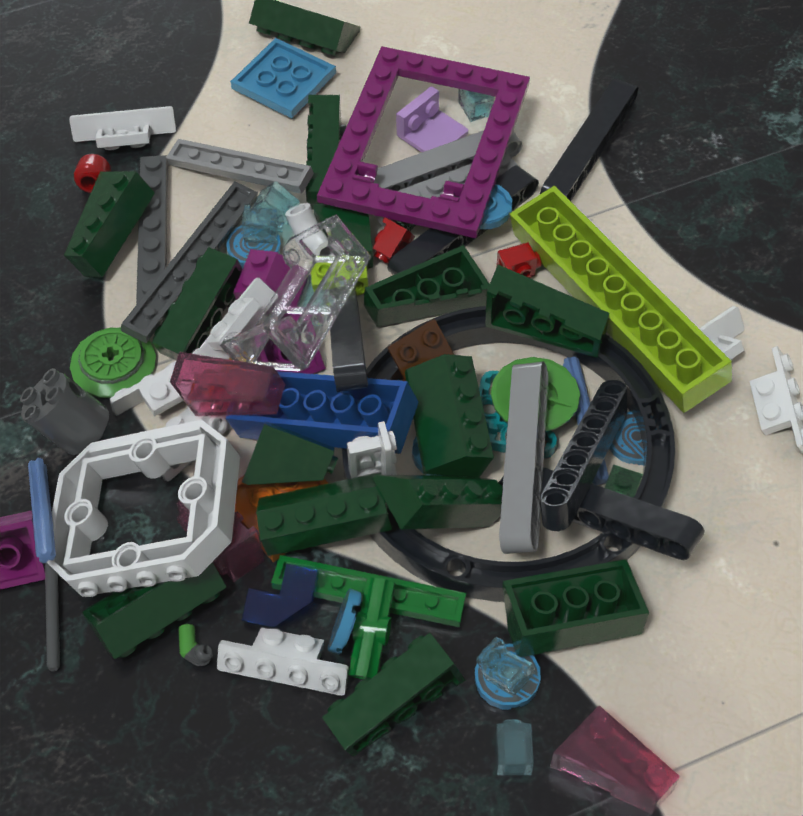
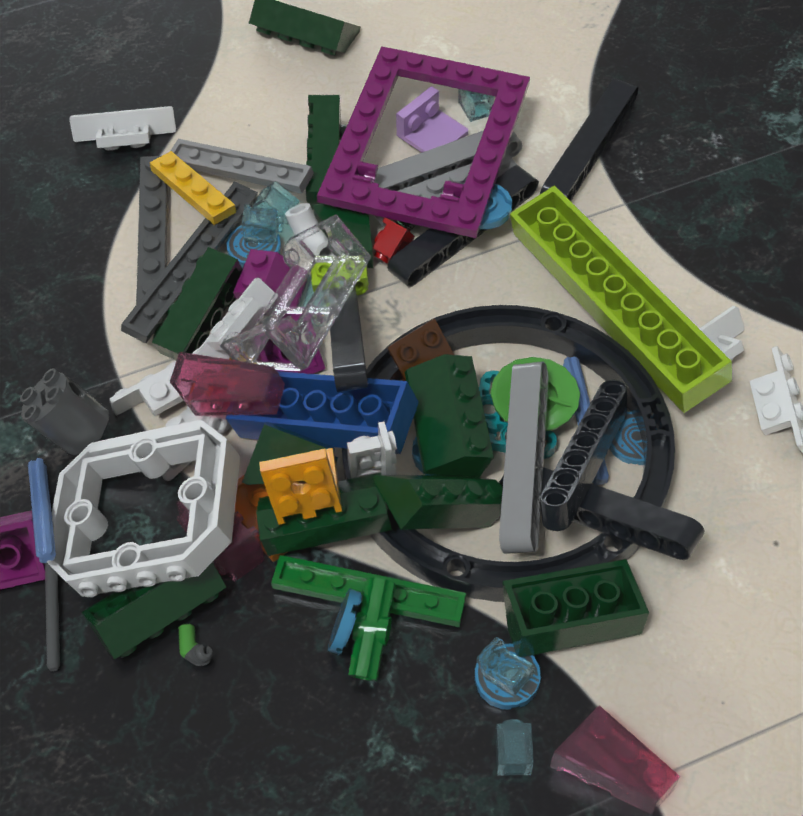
dark green wedge [64,171,155,277] -> none
bright green piece [70,327,156,398] -> none
red head [74,154,111,193] -> none
white bracket [217,627,349,696] -> none
dark azure plate [230,38,336,118] -> none
clear blue tile [242,563,320,627] -> none
dark green wedge [322,633,466,756] -> none
dark green wedge [363,245,489,327] -> none
dark green wedge [485,265,610,357] -> none
red brick [496,242,541,278] -> none
clear green plate [605,464,643,497] -> none
none -> yellow plate [150,151,236,225]
none -> light orange bracket [259,448,342,525]

